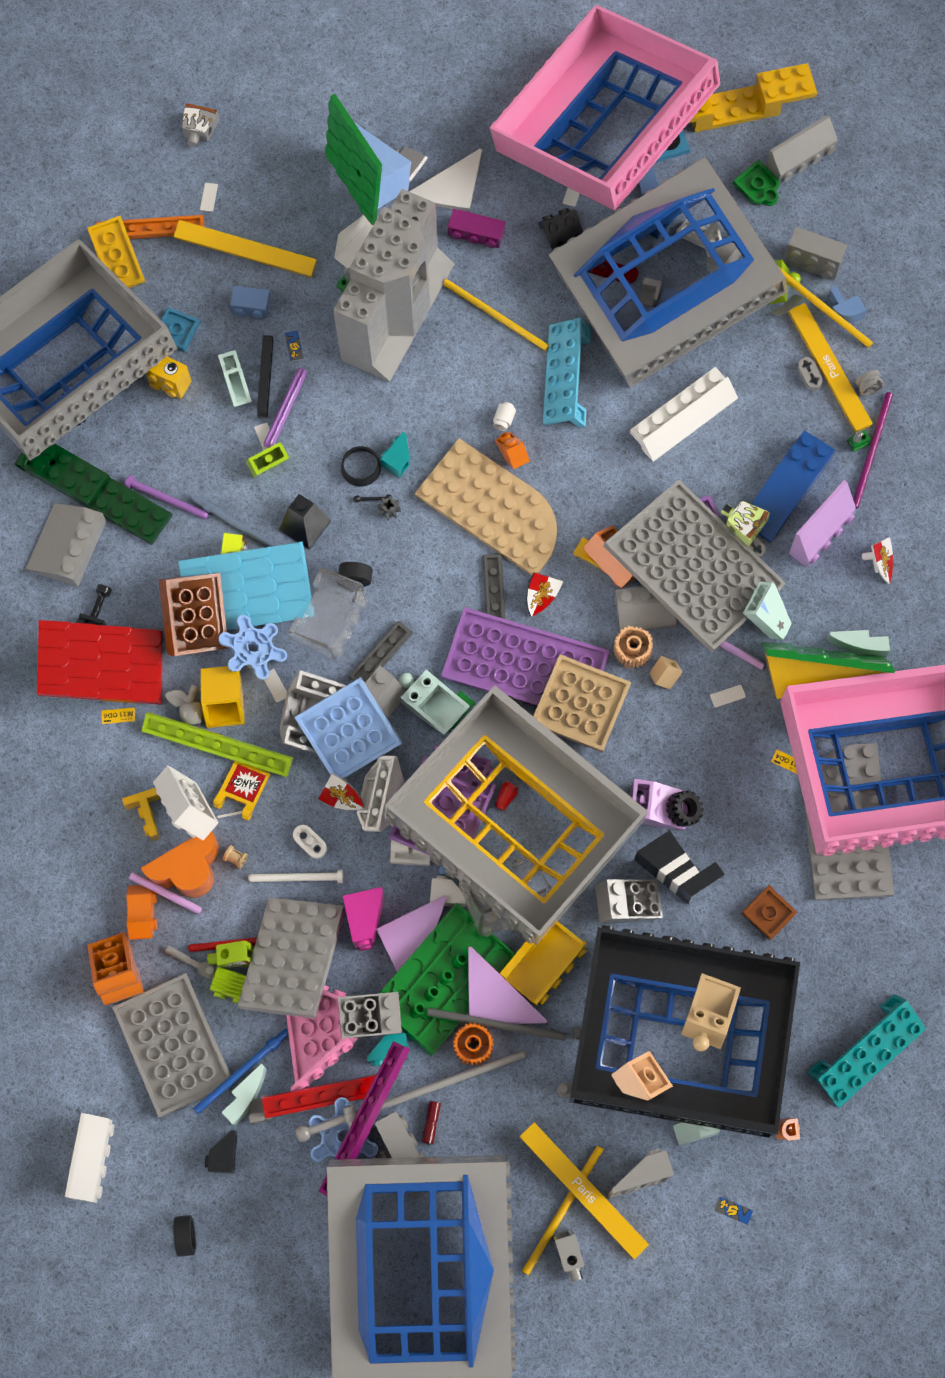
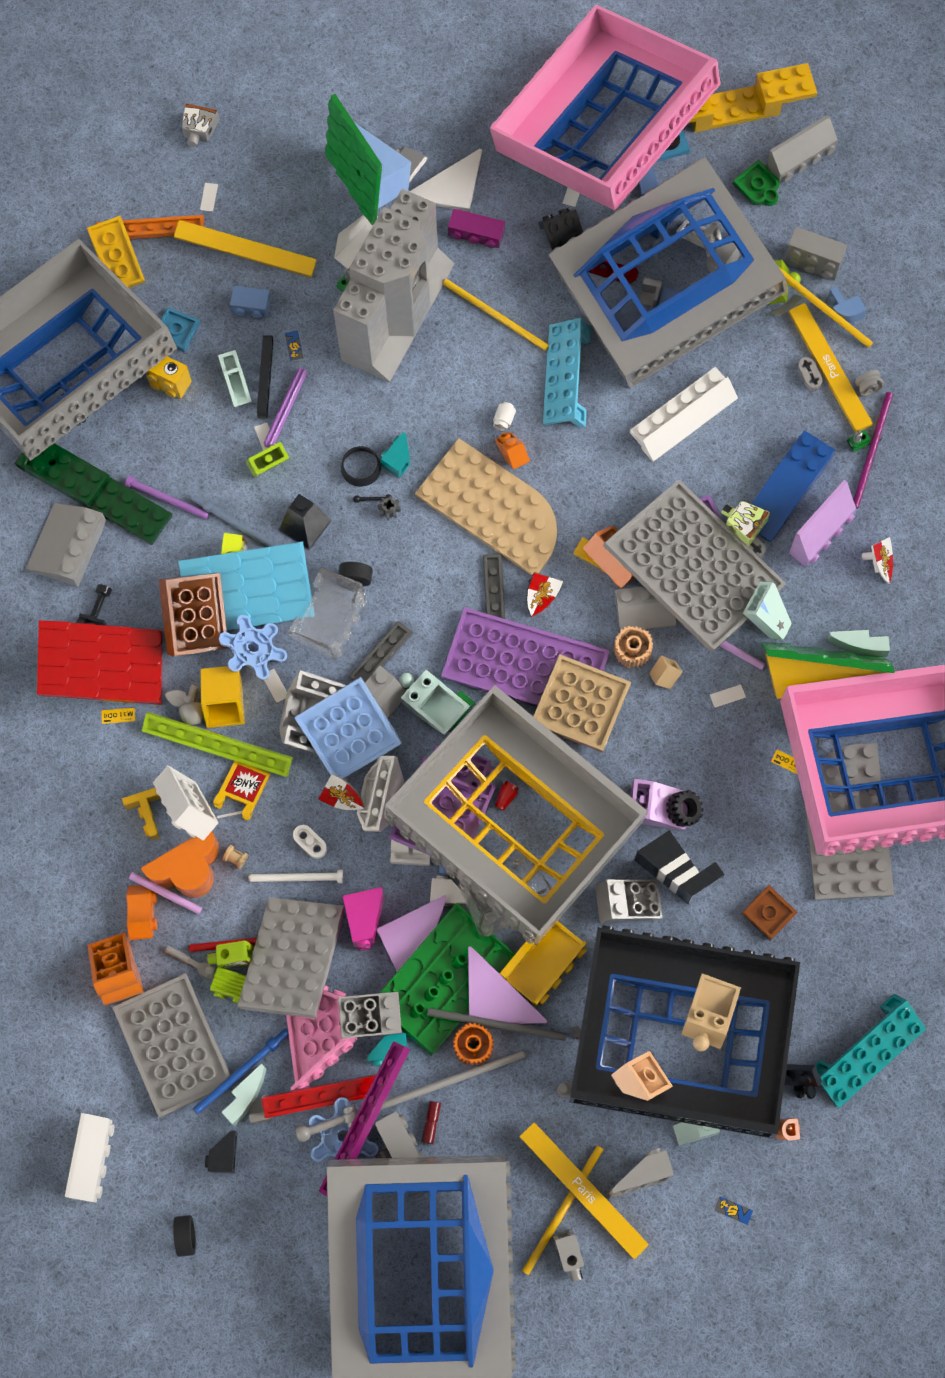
none -> black hinge [784,1064,822,1099]

